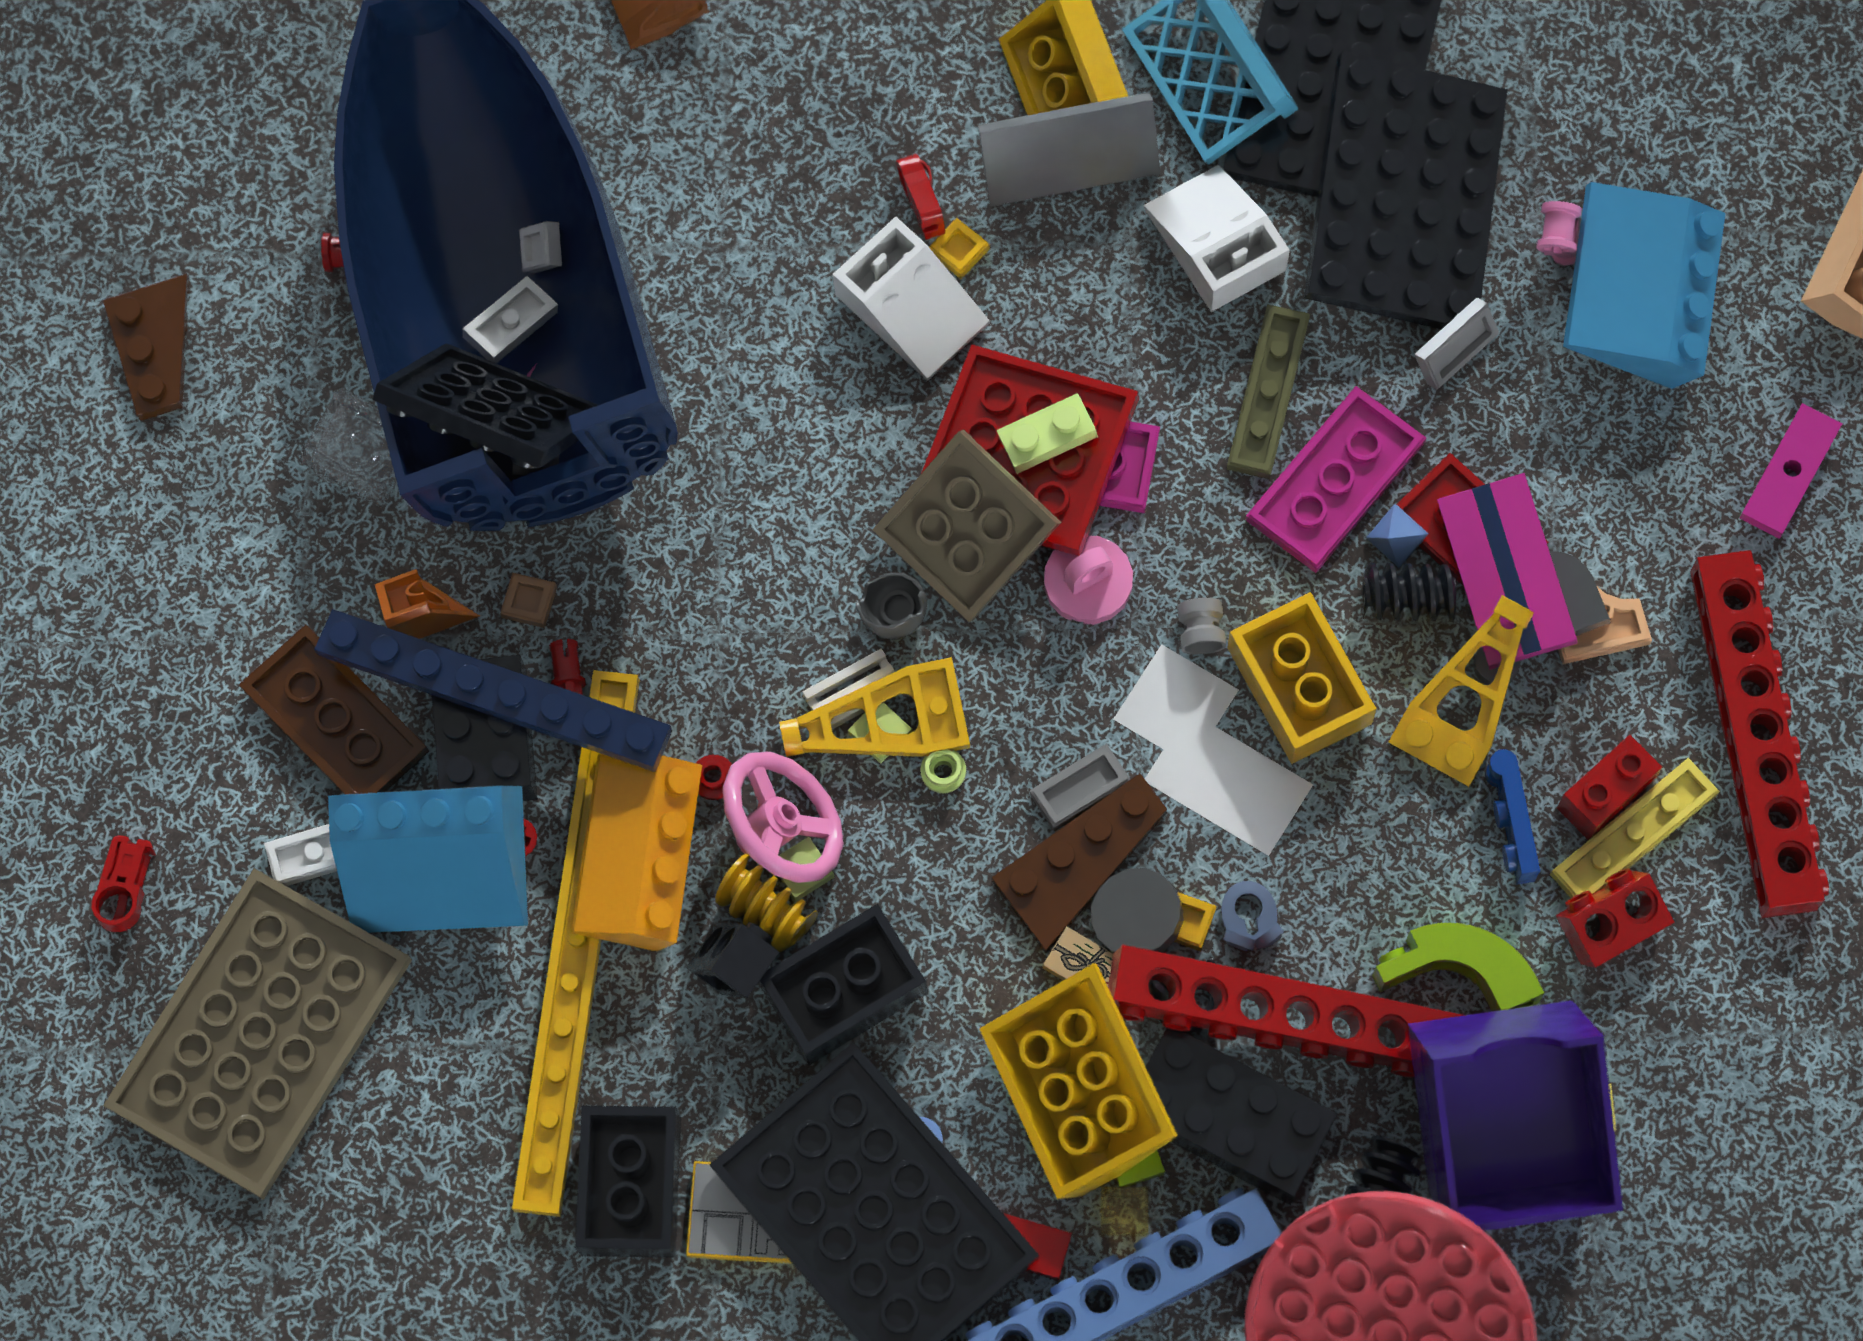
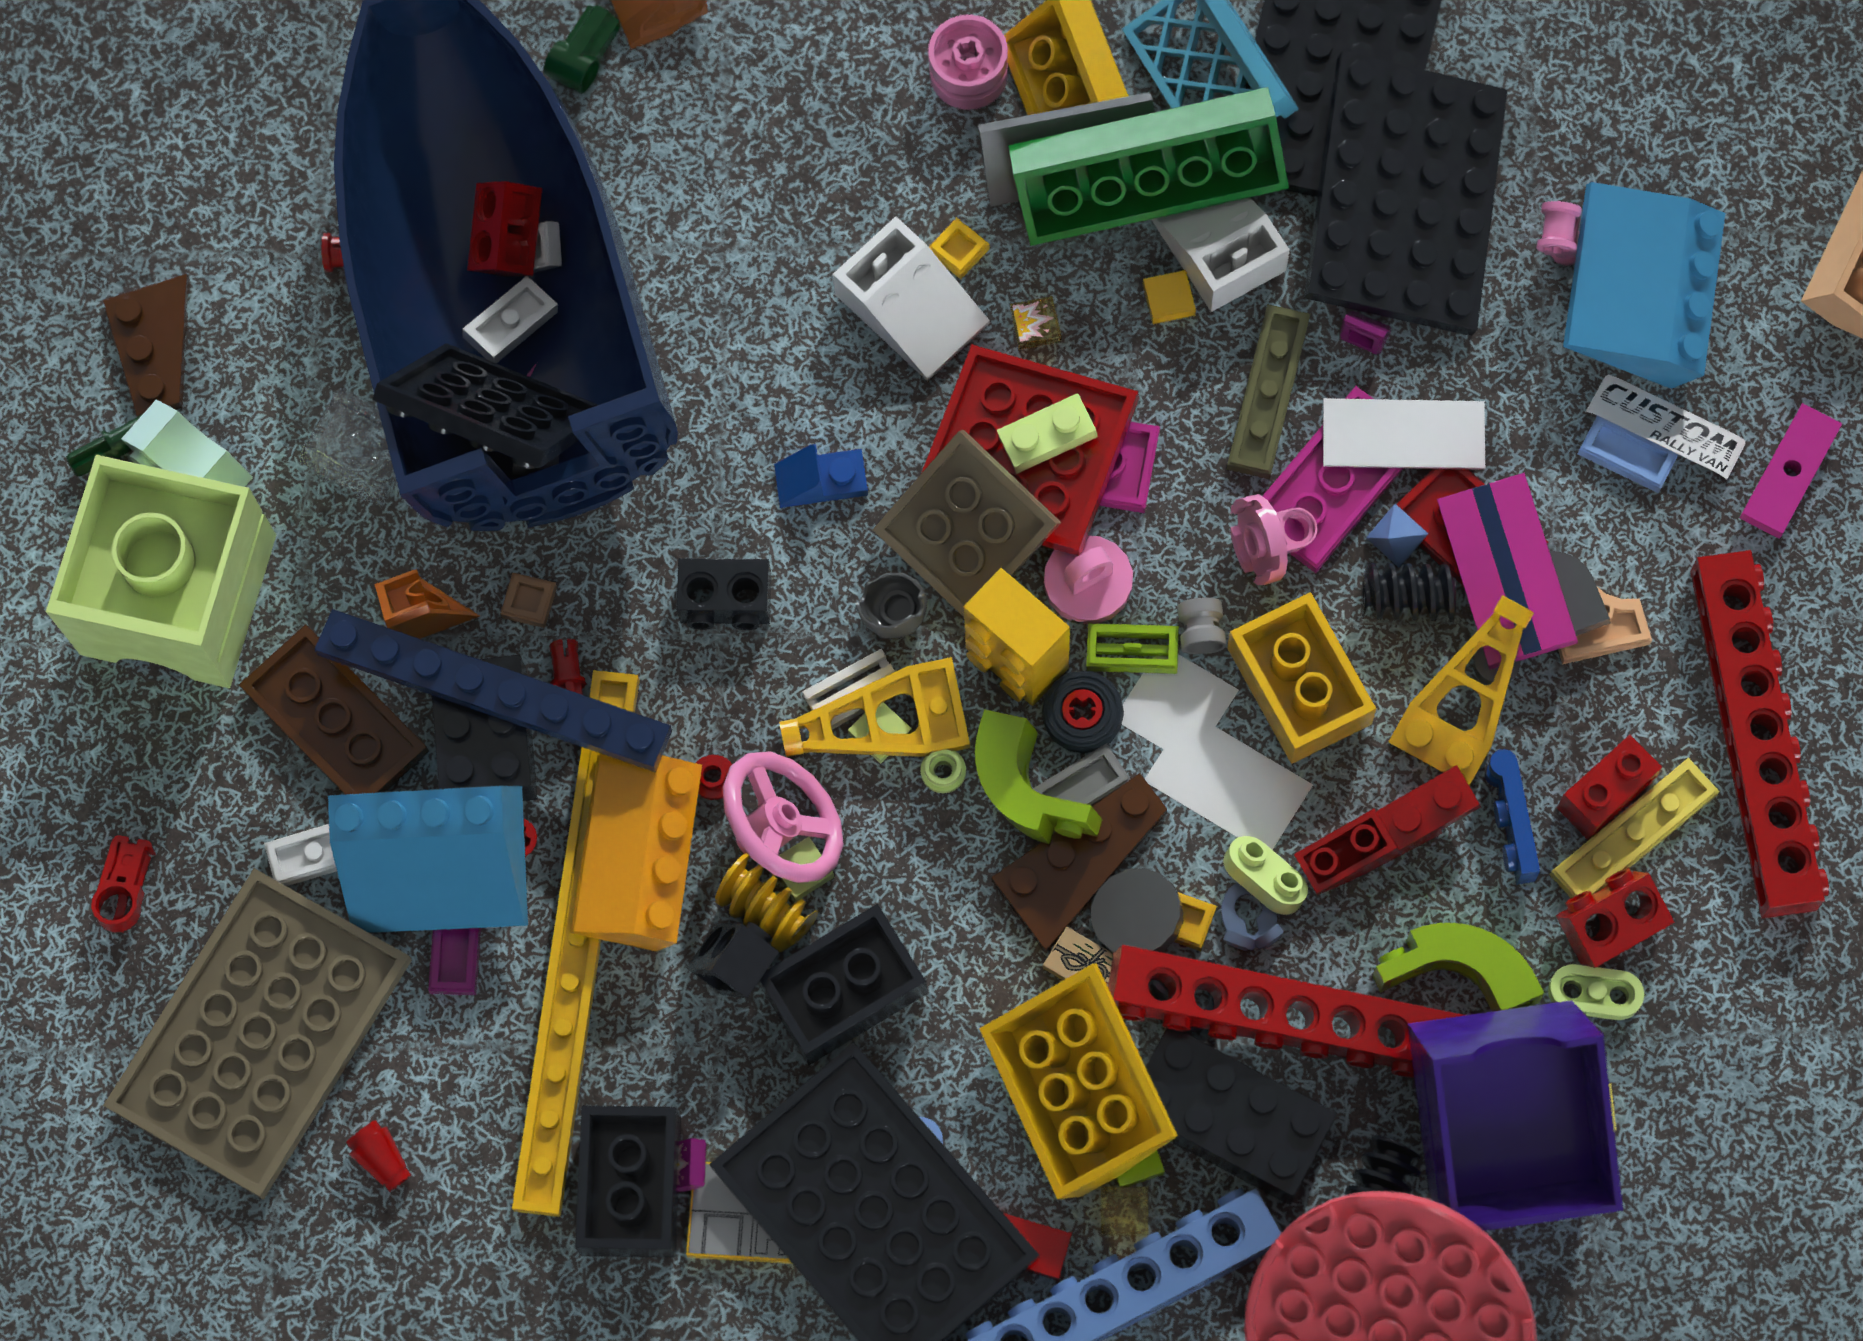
red piece [896,154,946,240] -> none
light grey tile [1414,298,1499,390] -> none
none -> yellowish green piece [46,455,276,688]
none -> dark green axle [66,414,142,477]
none -> light aqua brick [121,400,253,487]
none -> red cone [346,1120,412,1192]
none -> magenta tile [428,928,481,995]
none -> red brick [467,181,542,277]
none -> dark green piece [543,5,621,94]
none -> black brick [676,558,772,630]
none -> magenta tile [677,1138,706,1192]
none -> blue slope [774,444,868,508]
none -> bright pink wheel [928,15,1008,110]
none -> yellow brick [963,568,1070,706]
none -> lime arch [975,709,1103,844]
none -> green brick [1008,87,1289,246]
none -> tile [1010,296,1062,350]
none -> black bush [1042,671,1124,753]
none -> lime tile [1086,623,1179,674]
none -> yellow tile [1143,270,1196,324]
none -> yellowish green plate [1223,836,1308,915]
none -> bright pink tile [1230,494,1318,585]
none -> red slope [1294,765,1481,895]
none -> white piece [1323,398,1485,470]
none -> magenta slope [1340,311,1392,355]
none -> yellowish green plate [1548,964,1644,1020]
none -> light blue tile [1578,416,1678,493]
none -> white sticker [1586,375,1745,480]

